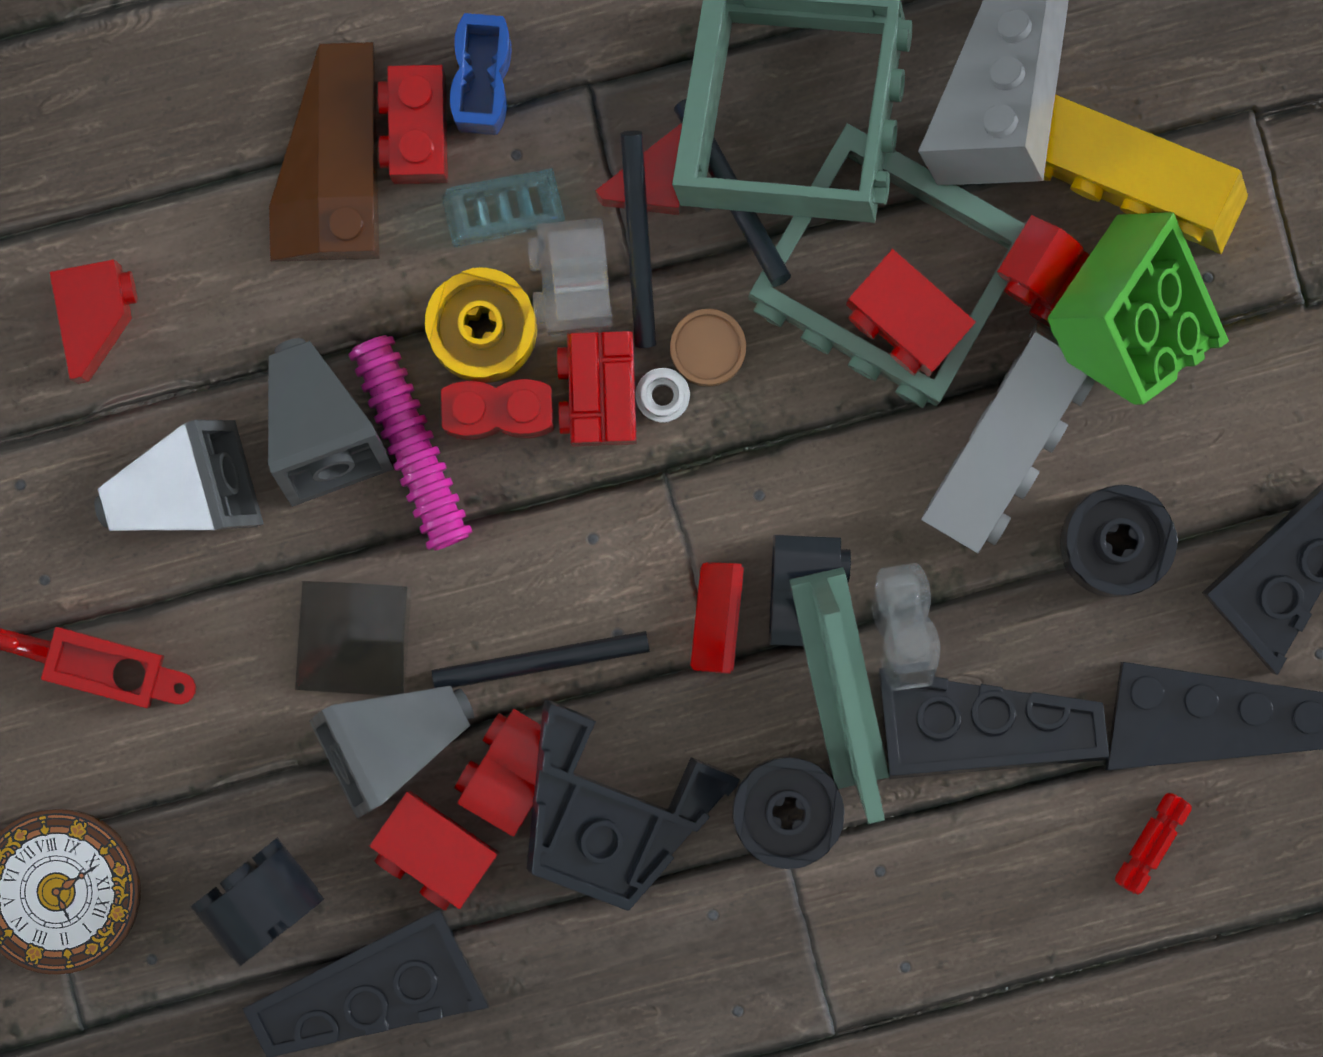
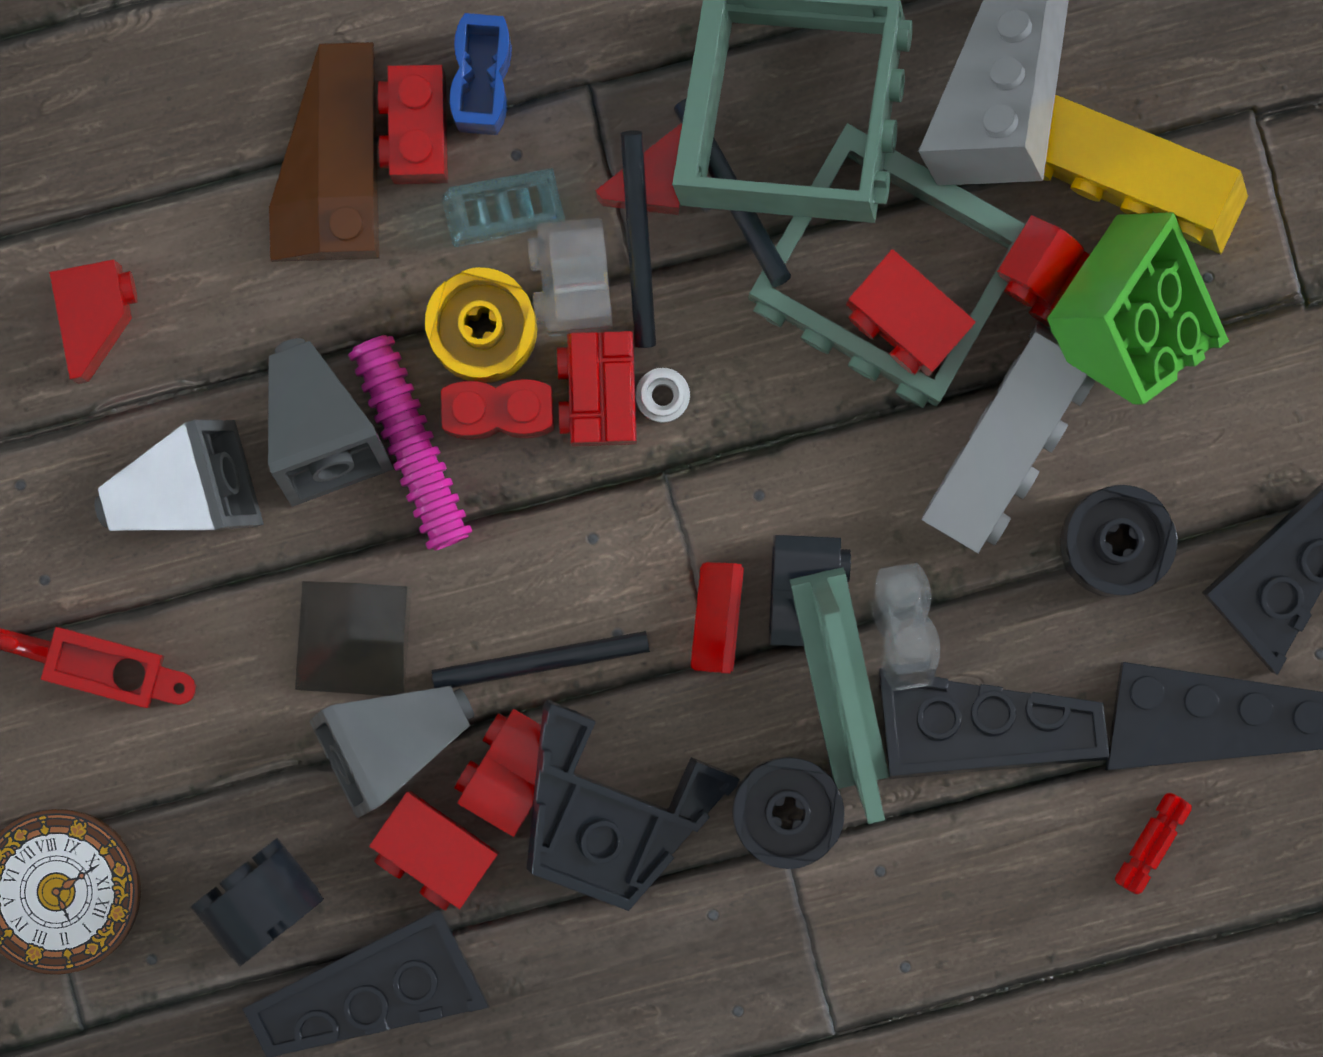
medium nougat piece [670,309,746,387] -> none

